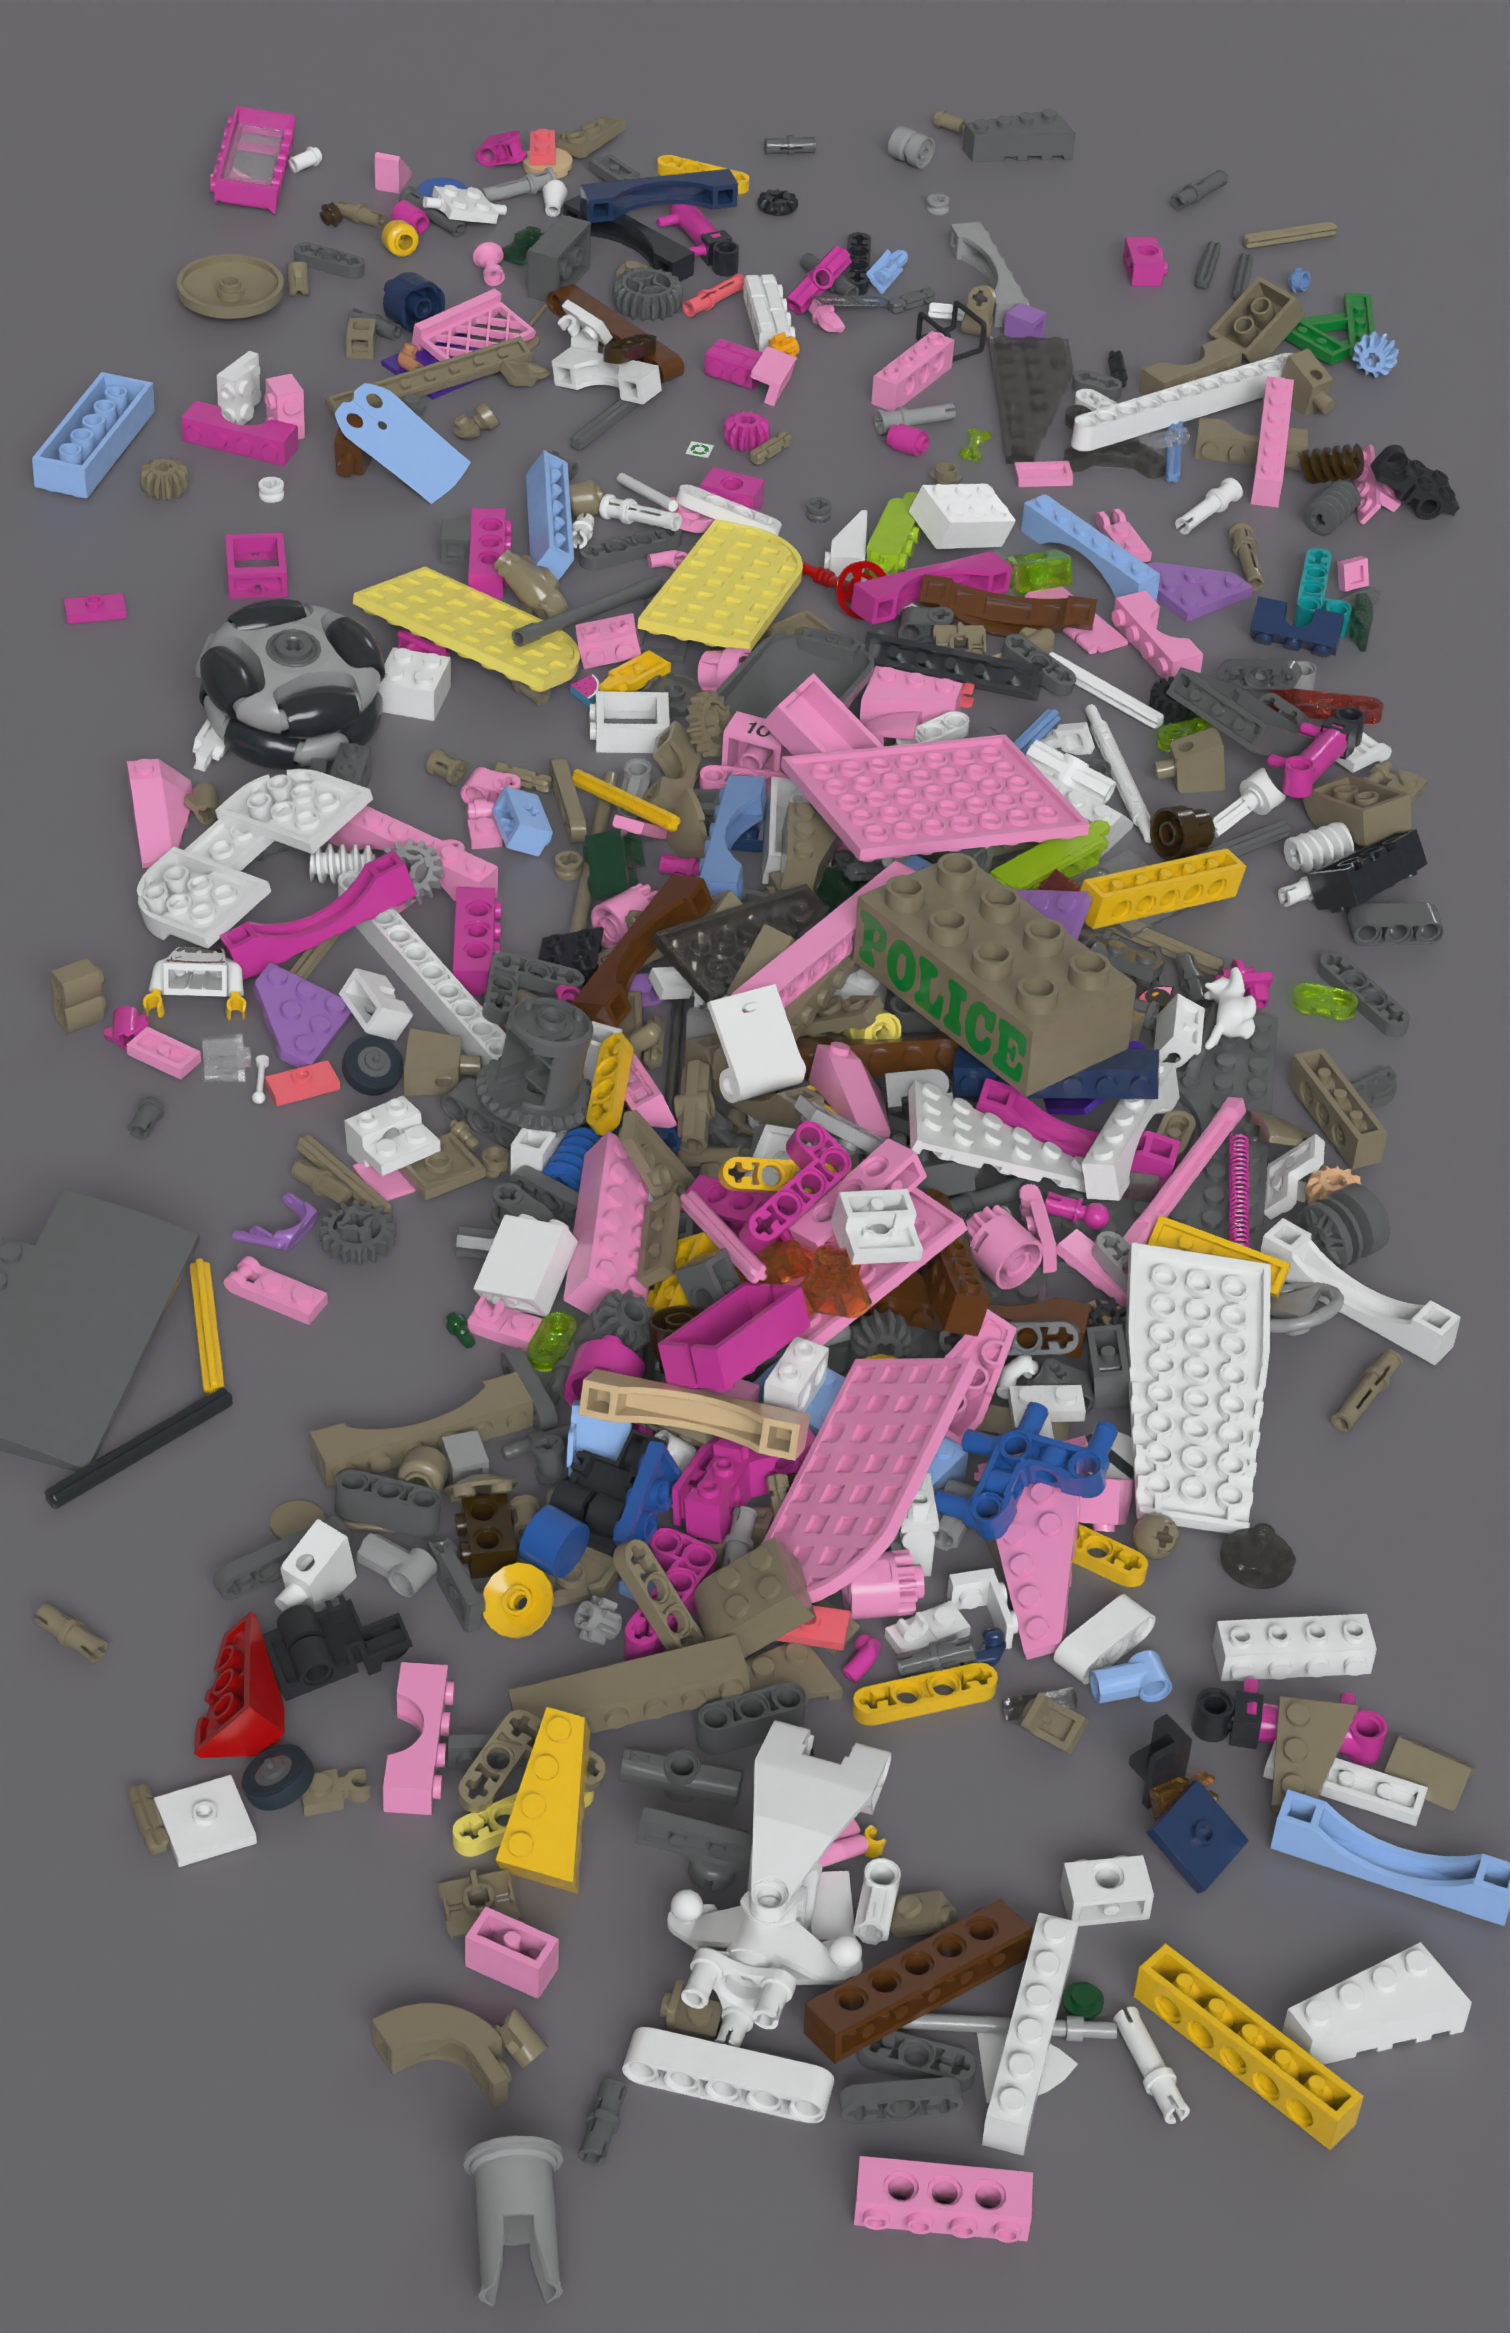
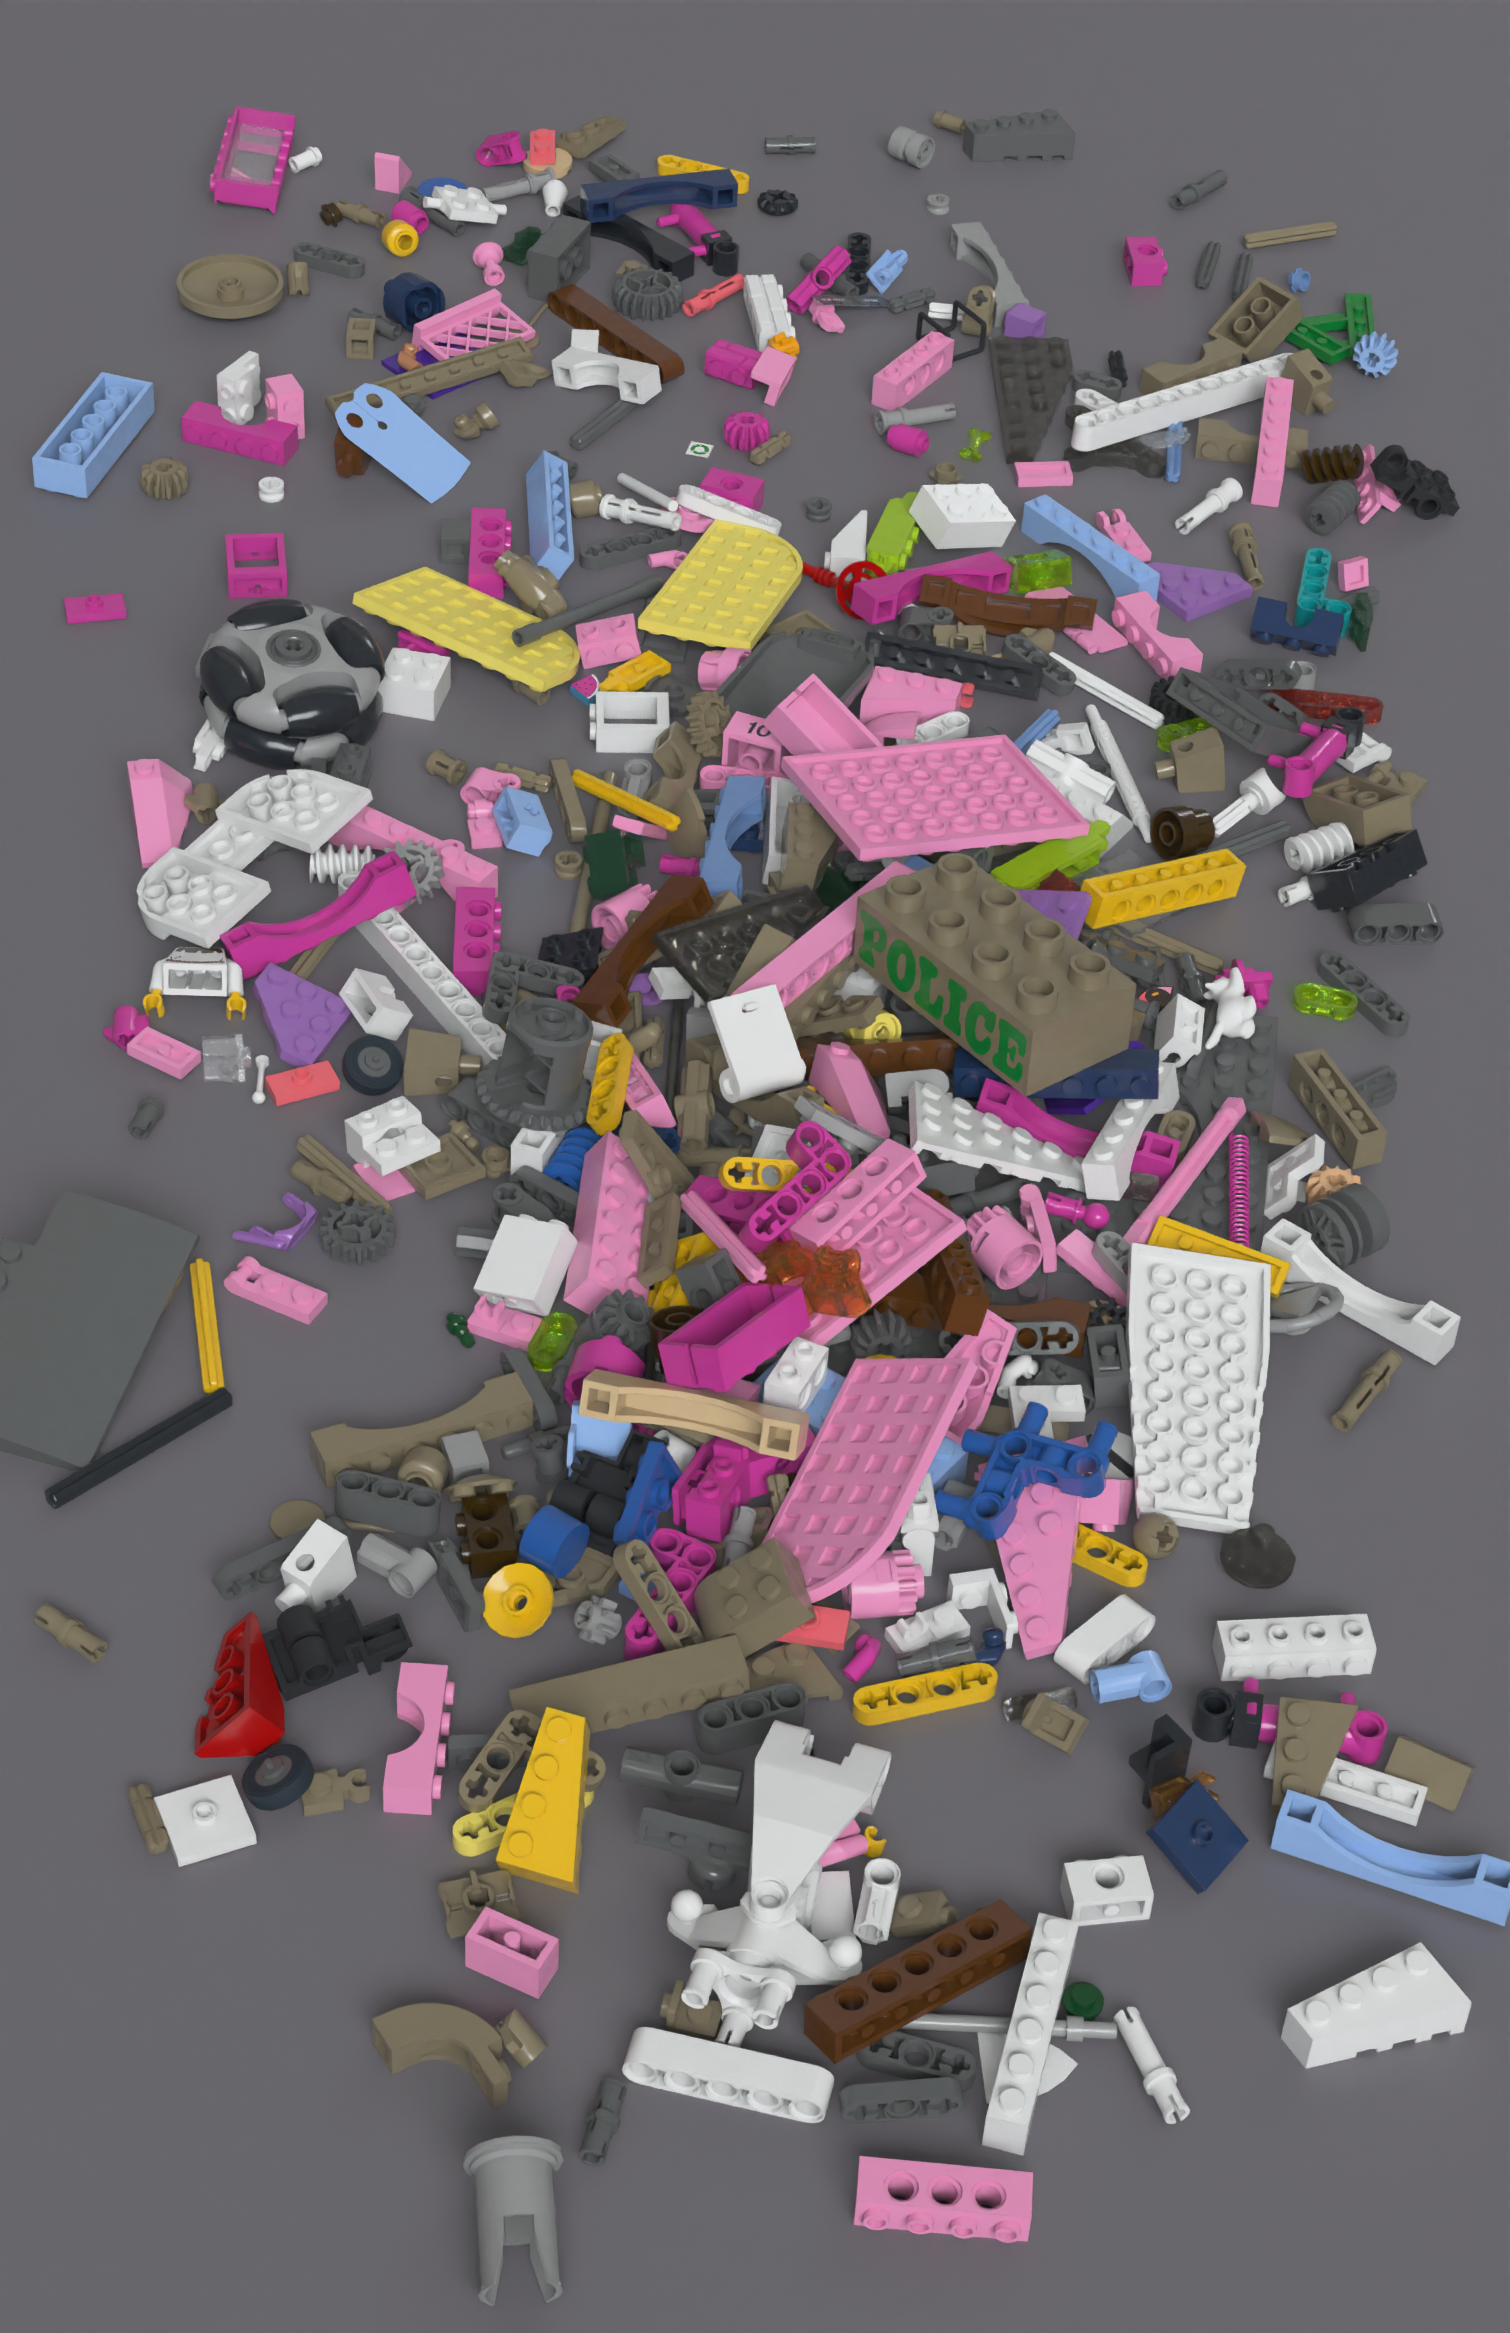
dark tan brick [50,958,106,1035] -> none
white plate [558,299,613,345] -> none
white pin [572,513,594,549] -> none
dark brown beam [603,334,657,364] -> none
white brick [830,1189,923,1265] -> none
yellow brick [1133,1943,1364,2150] -> none

